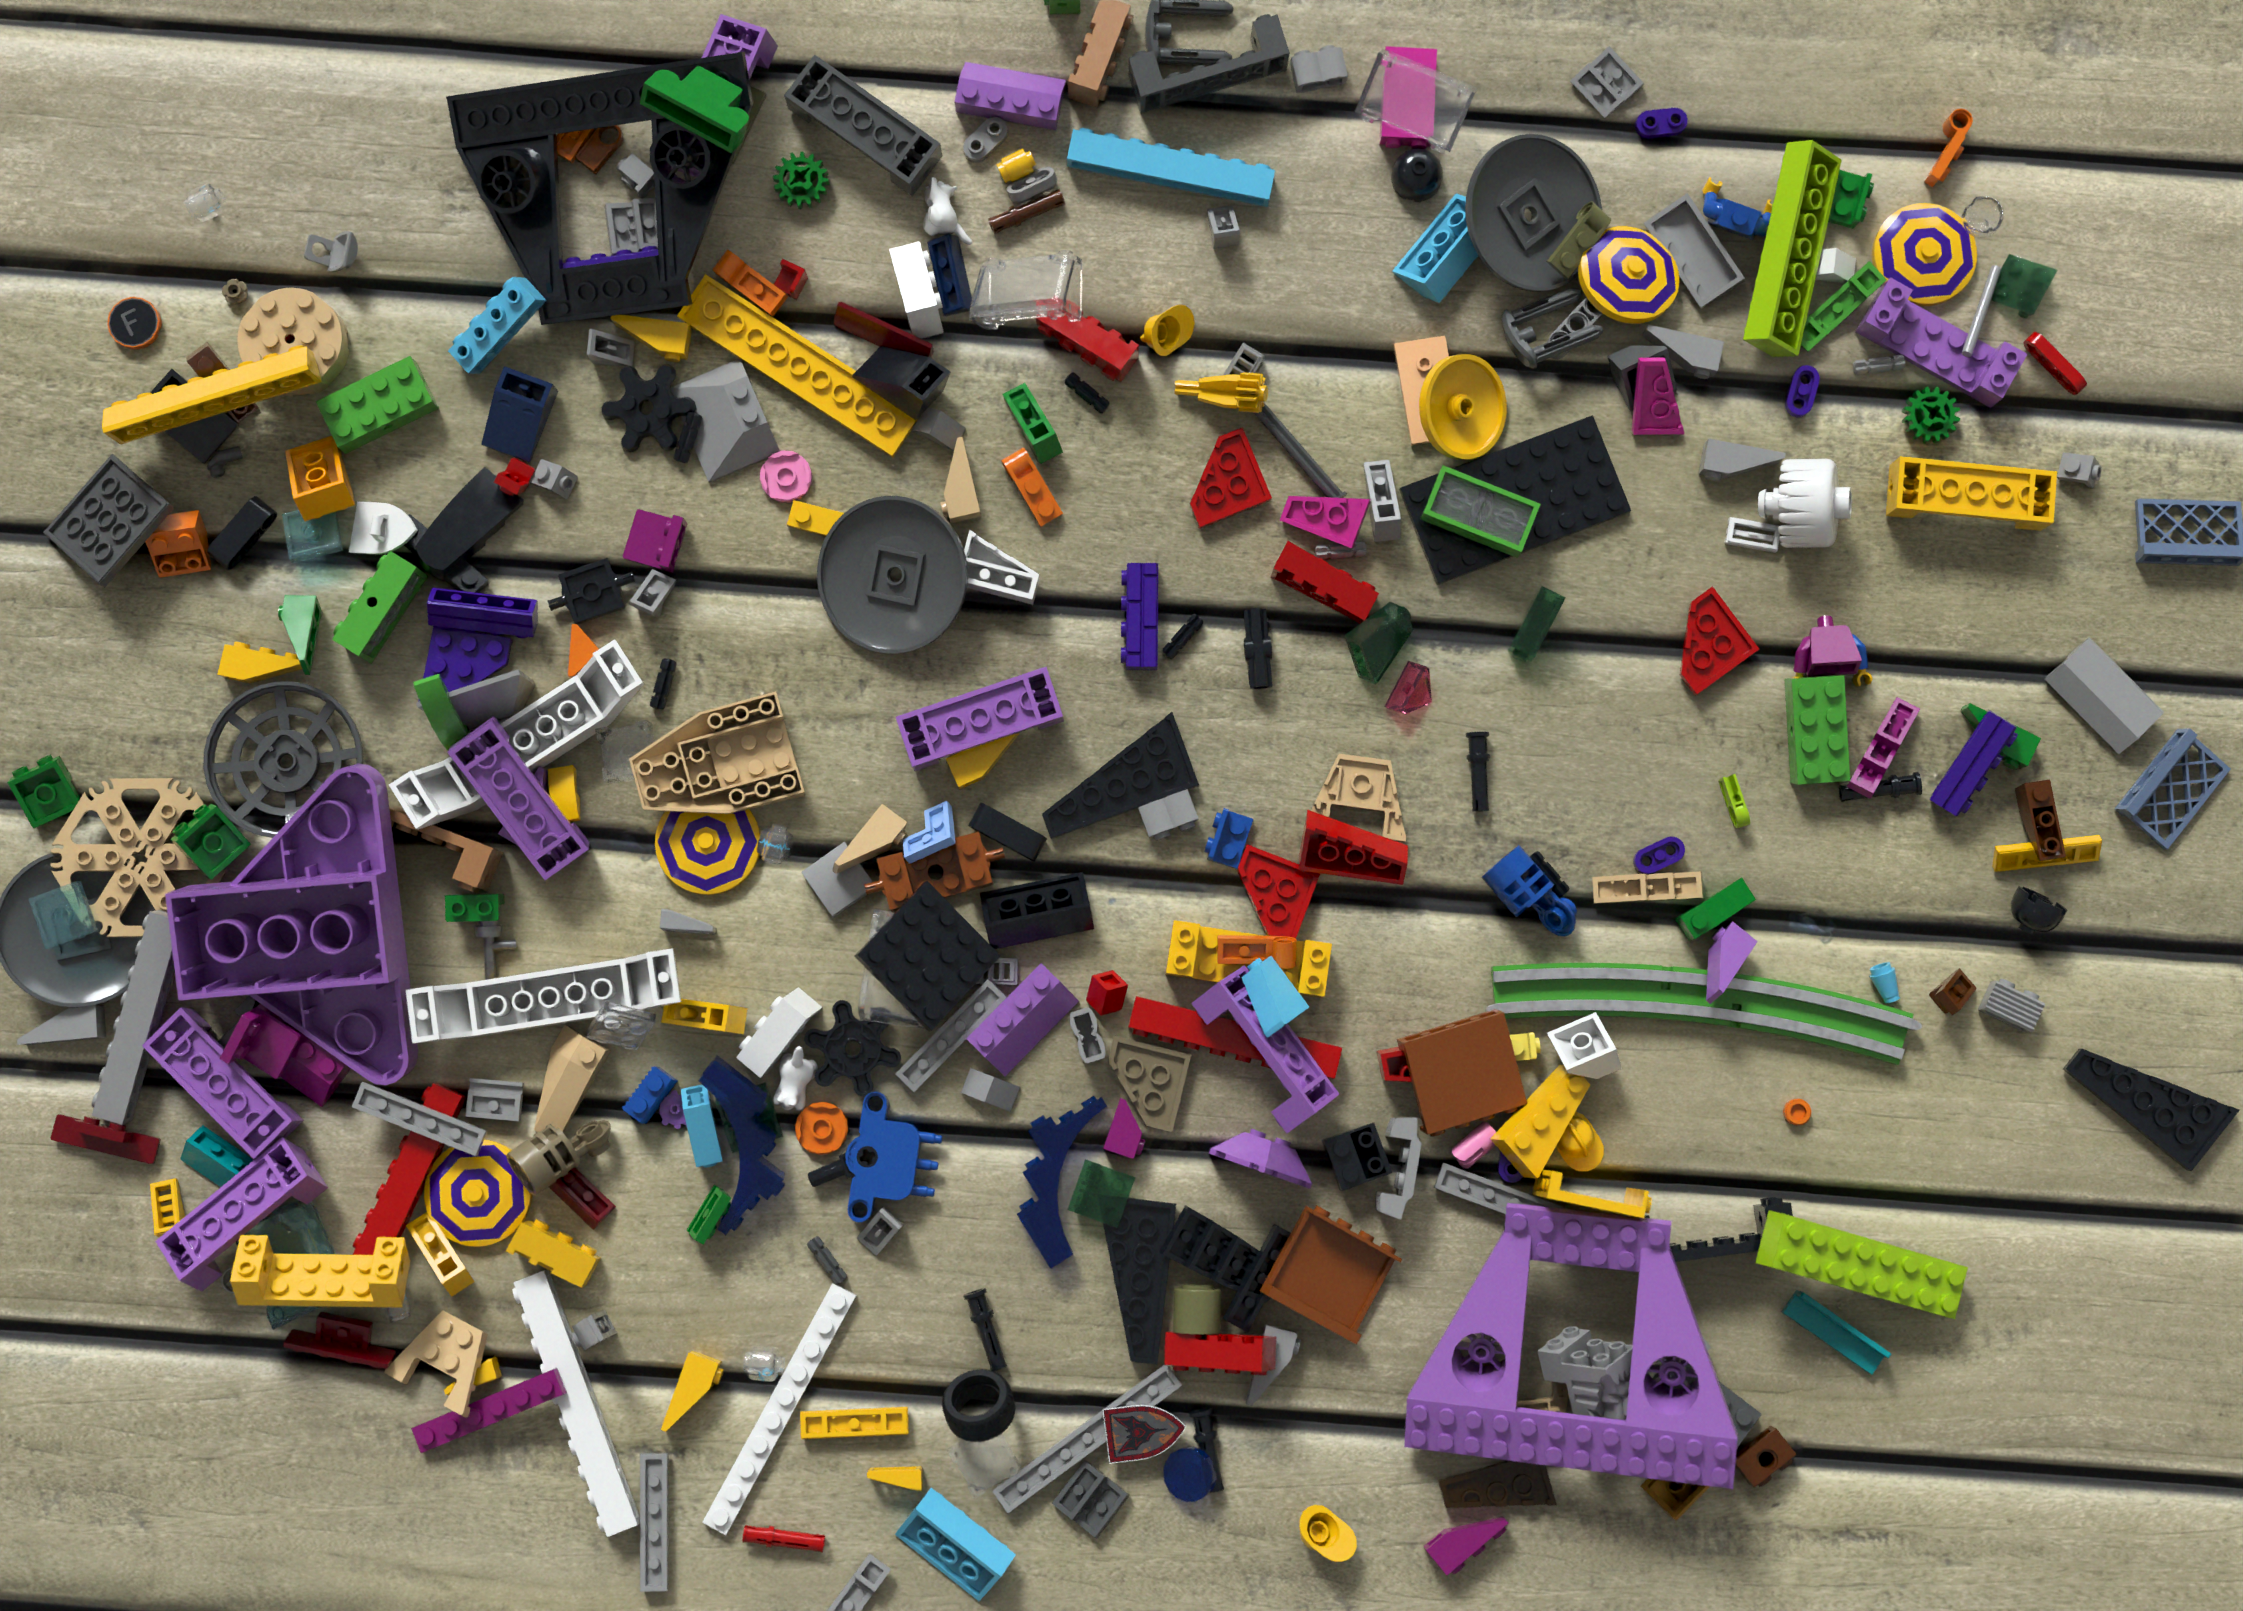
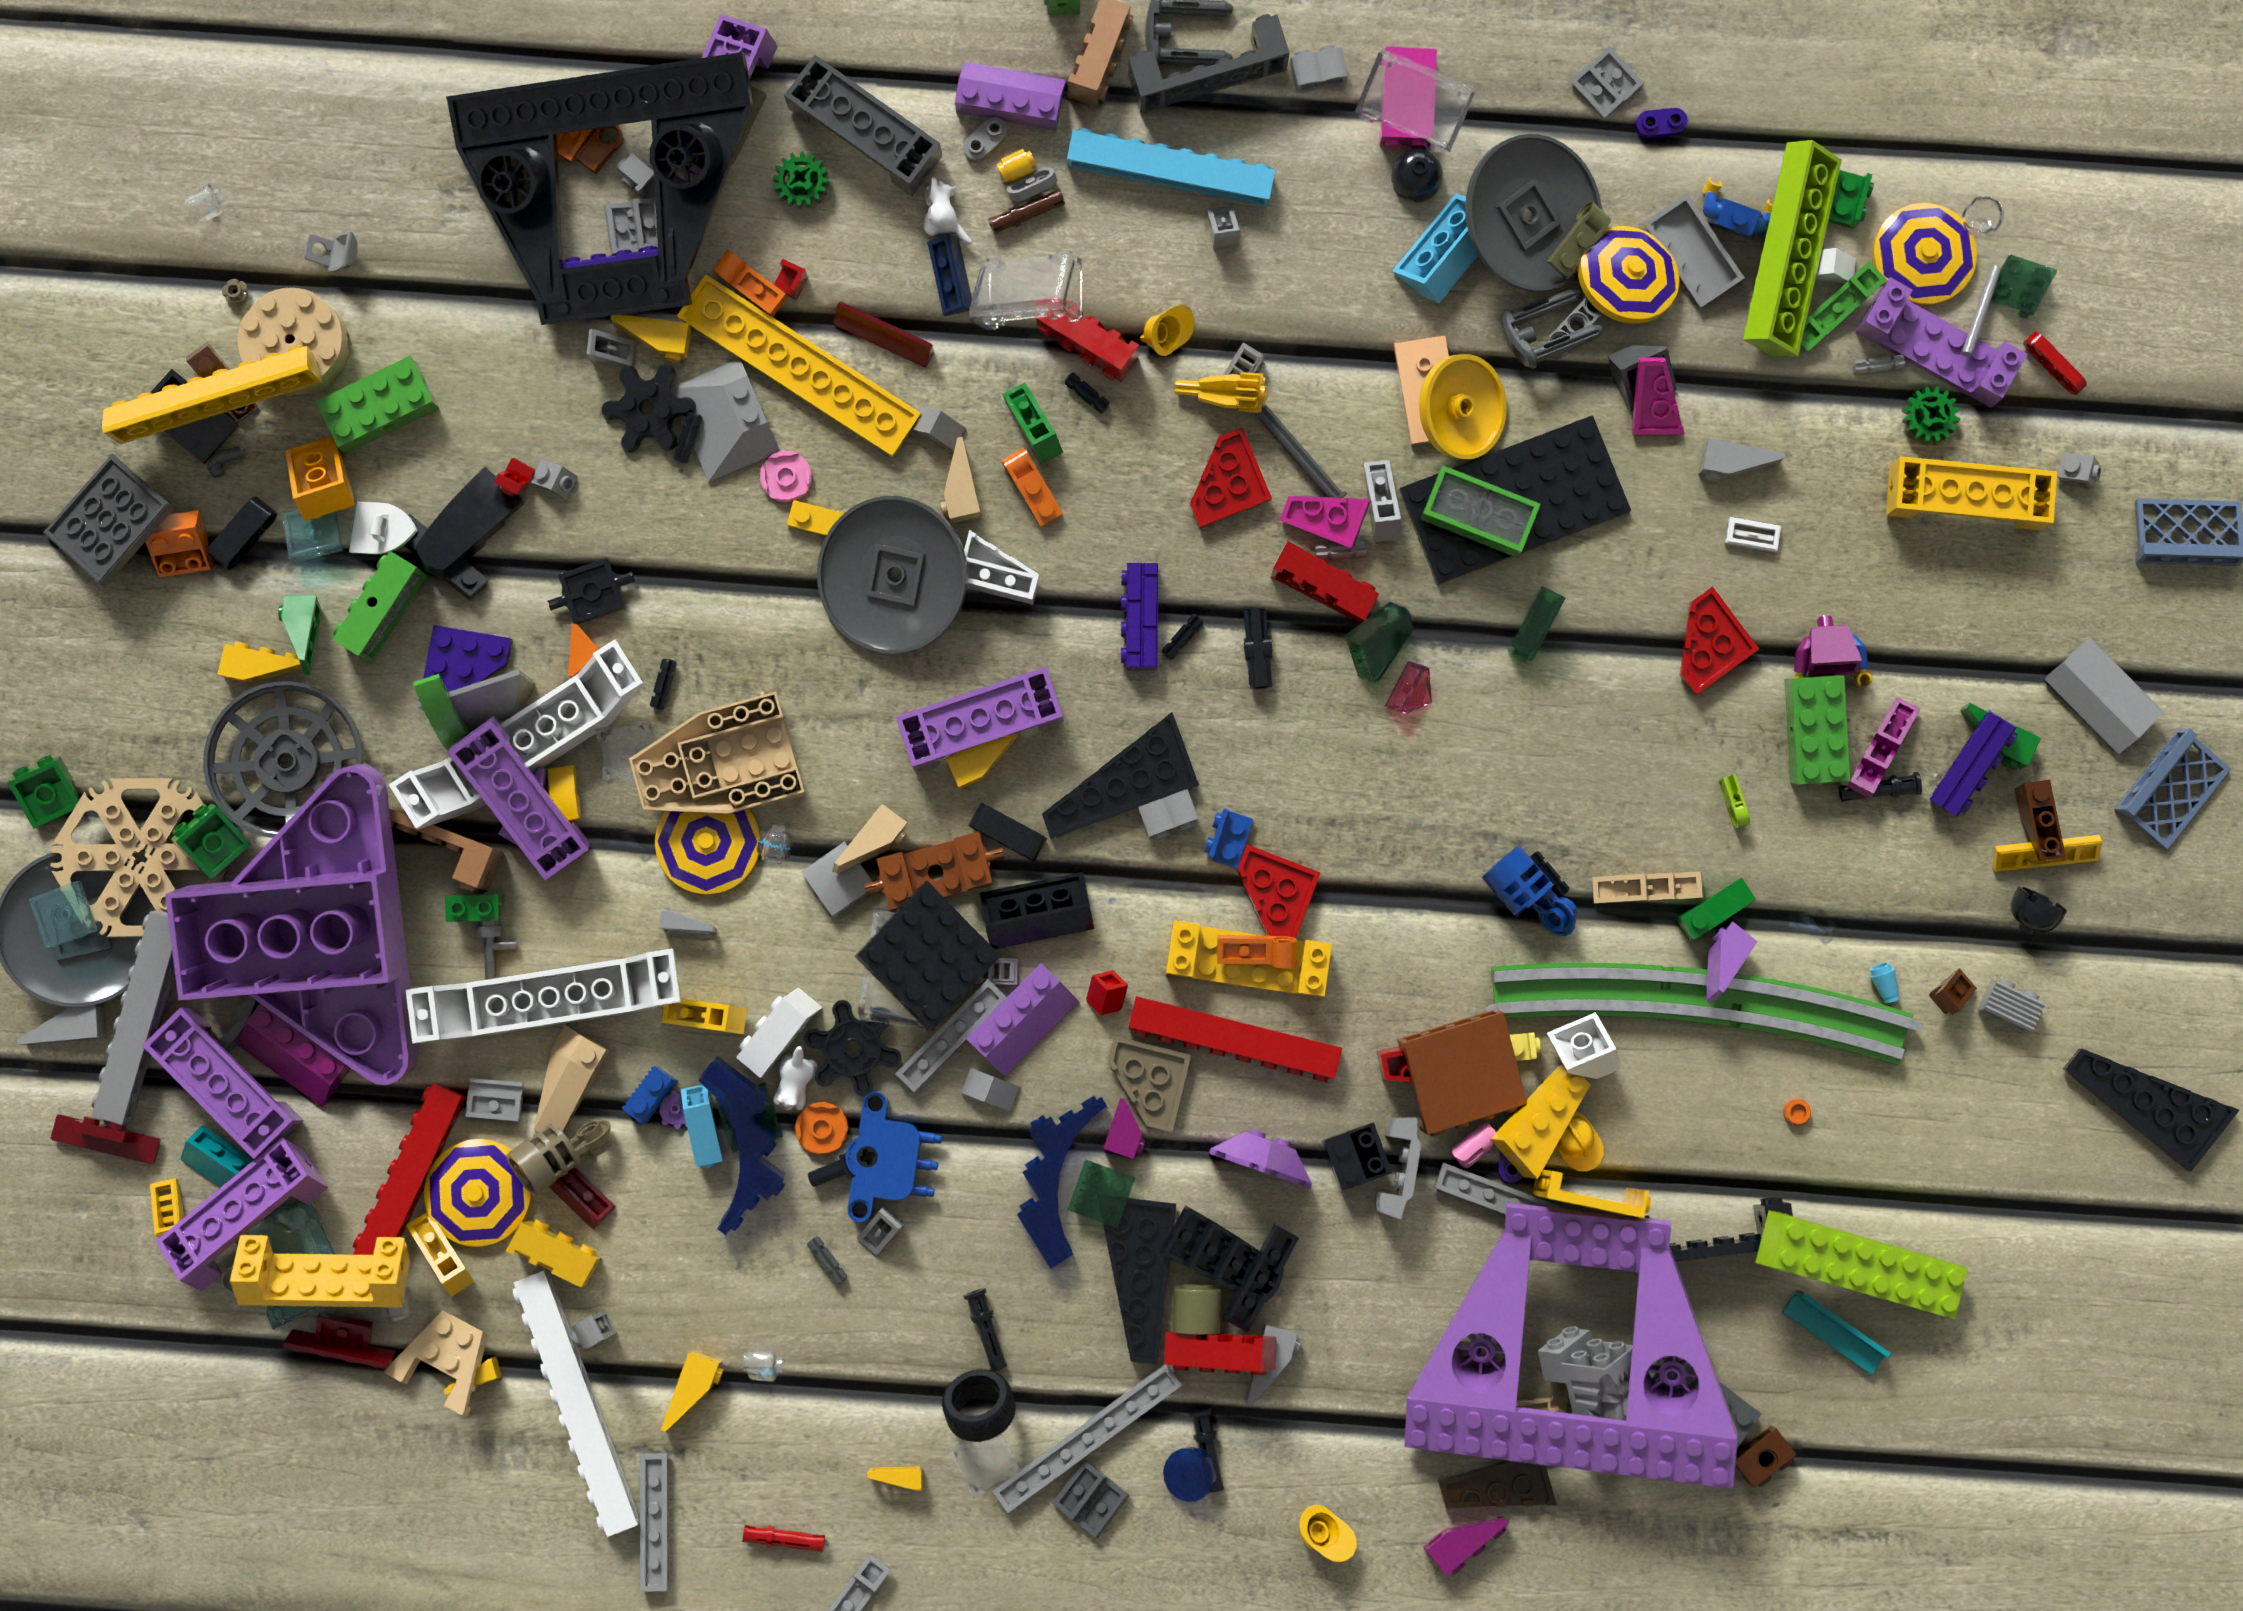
black tile [107,297,162,350] -> none
magenta bracket [219,1007,301,1079] -> none
light grey plate [352,1082,488,1156] -> none
magenta plate [411,1368,567,1453] -> none
dark purple brick [427,588,538,638] -> none
medium azure brick [448,277,547,374] -> none
dark blue slope [481,366,558,463] -> none
clear plate [586,1001,656,1050] -> none
magenta bracket [623,509,688,573] -> none
light grey slope [629,569,676,617] -> none
green brick [640,66,749,153] -> none
green plate [686,1185,732,1245] -> none
white plate [703,1282,857,1535] -> none
yellow plate [800,1406,909,1439] -> none
black slope [852,346,951,420] -> none
white wedge [889,242,944,339] -> none
medium azure slope [895,1488,1016,1601] -> none
light blue plate [903,801,955,864] -> none
light grey brick [1070,1007,1105,1064] -> none
shield [1103,1405,1186,1464] -> none
medium lavender plate [1191,965,1340,1133] -> none
medium azure slope [1241,956,1309,1038] -> none
dark orange panel [1260,1205,1402,1345] -> none
red wedge [1299,810,1408,885] -> none
tan wing [1303,754,1406,842] -> none
black pin [1466,732,1490,812] -> none
dark purple plate [1633,836,1685,874] -> none
pearl gold slope [1641,1478,1710,1521] -> none
light grey slope [1642,325,1724,379] -> none
white piece [1758,459,1852,548] -> none
dark purple plate [1785,365,1820,417] -> none
orange plate [1924,109,1973,187] -> none

